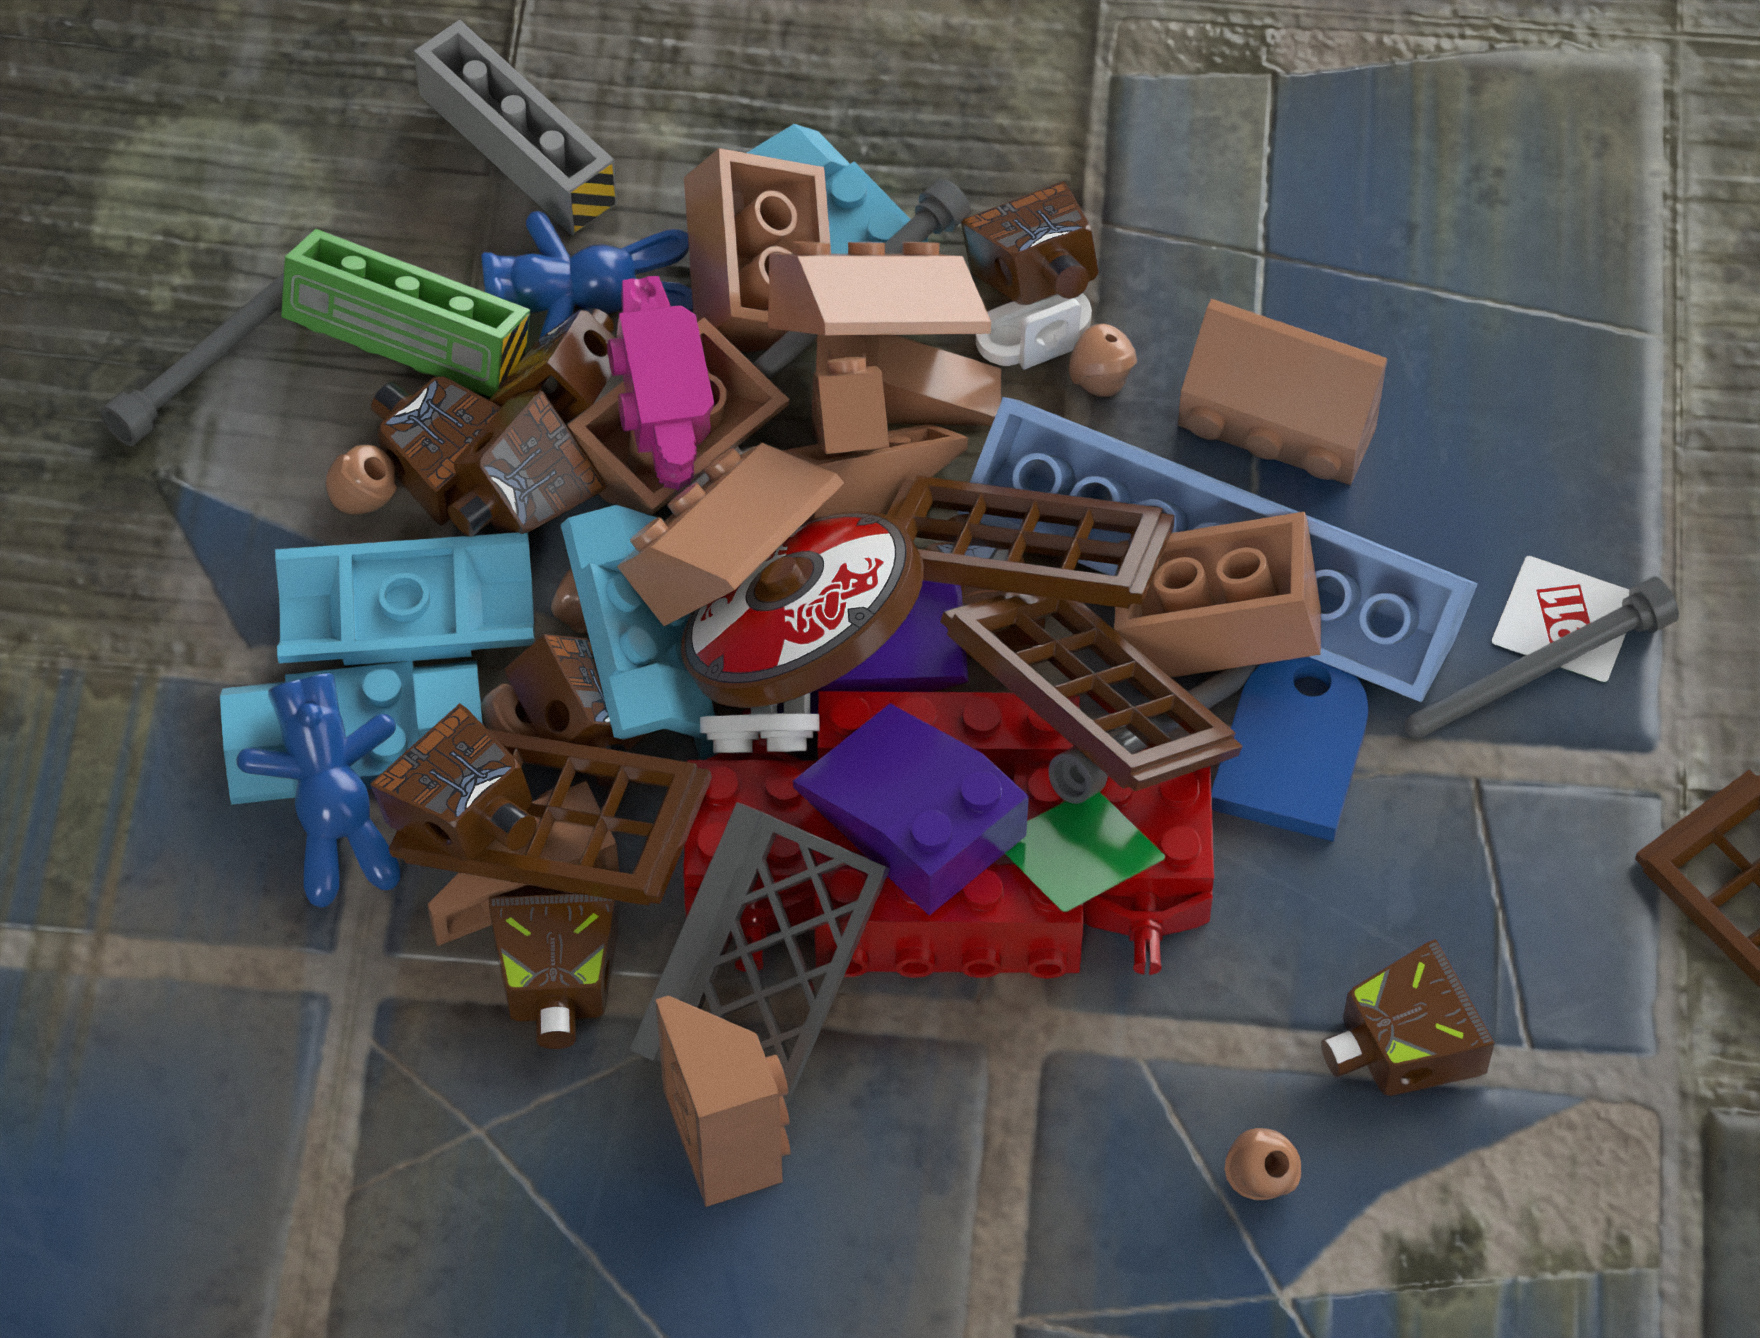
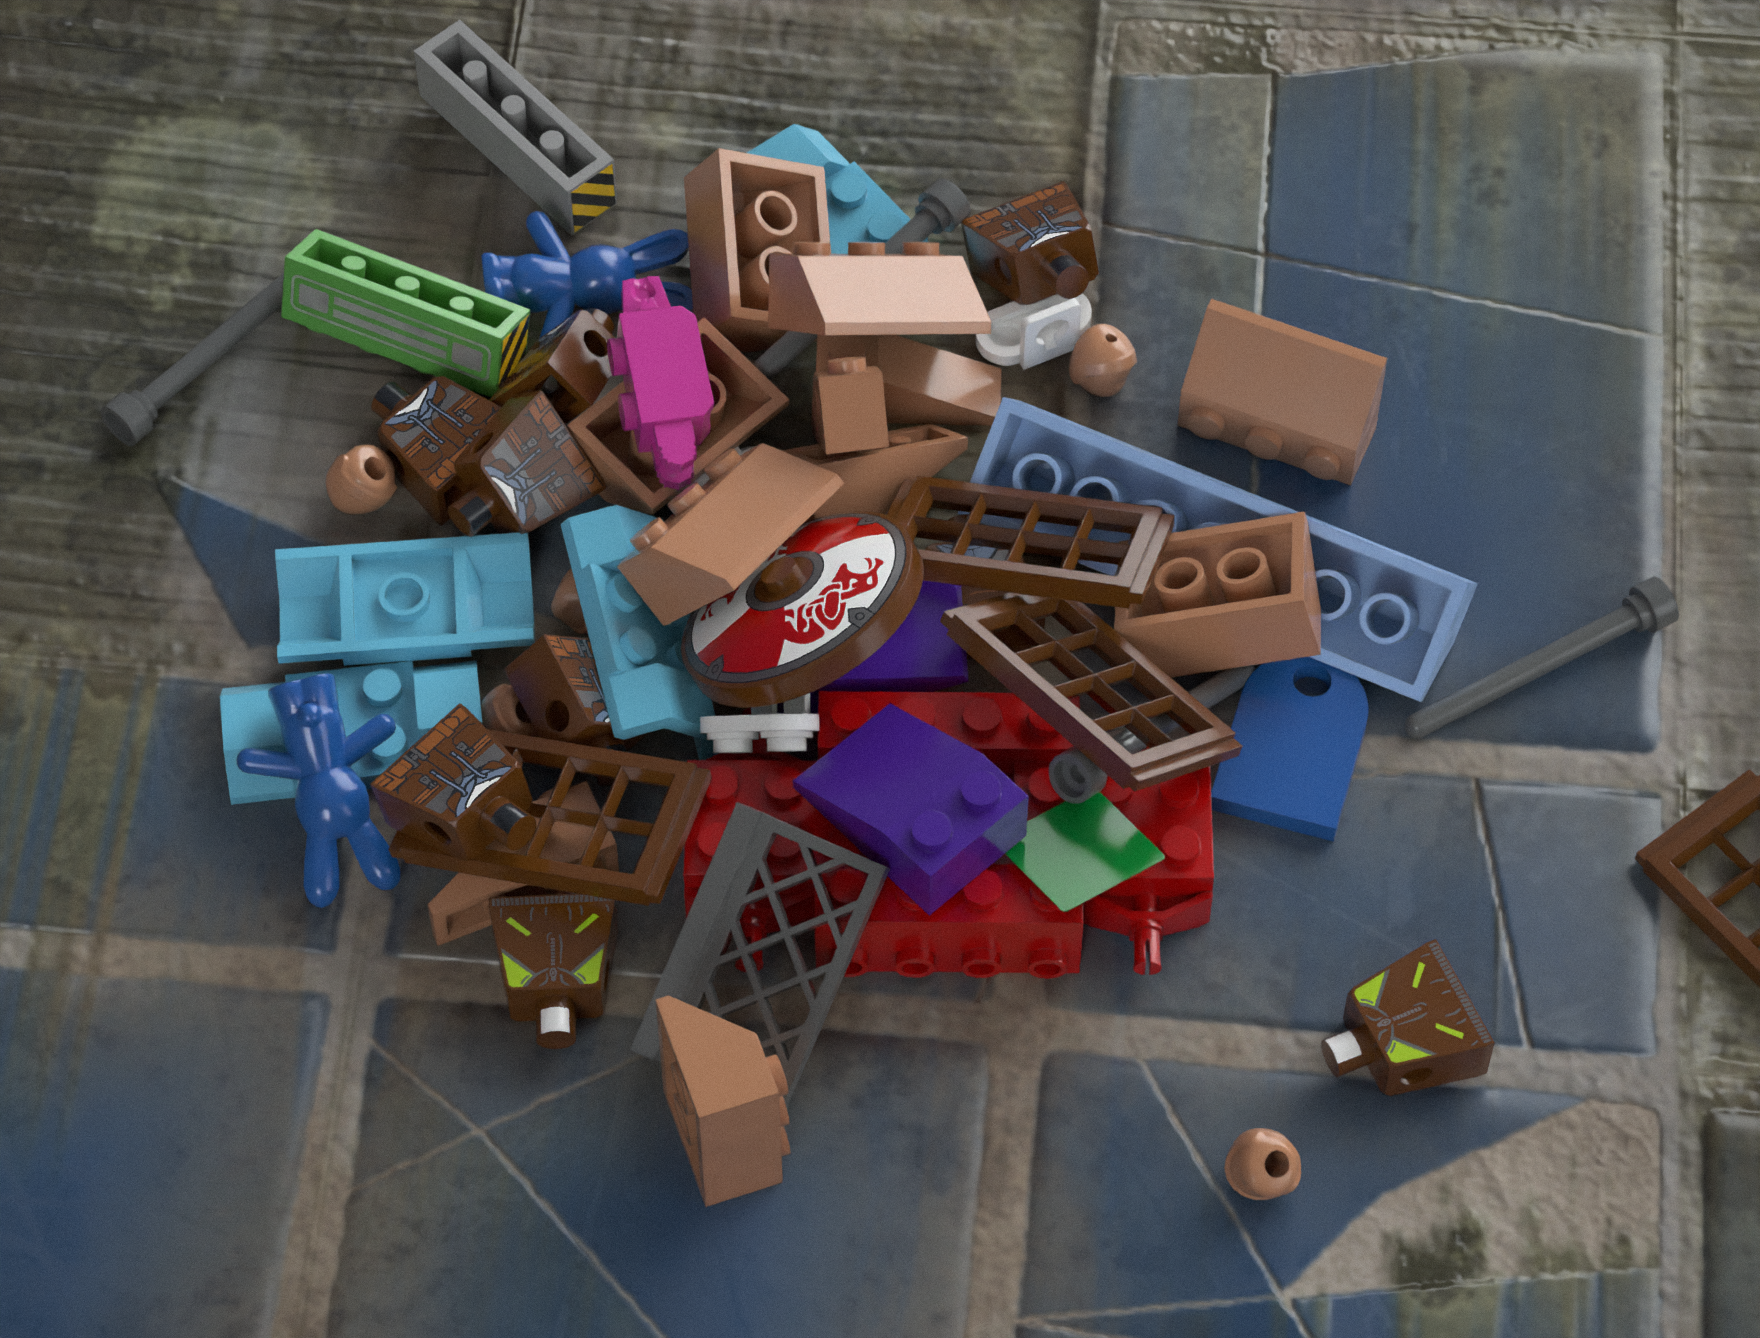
white sticker [1492,556,1629,682] -> none

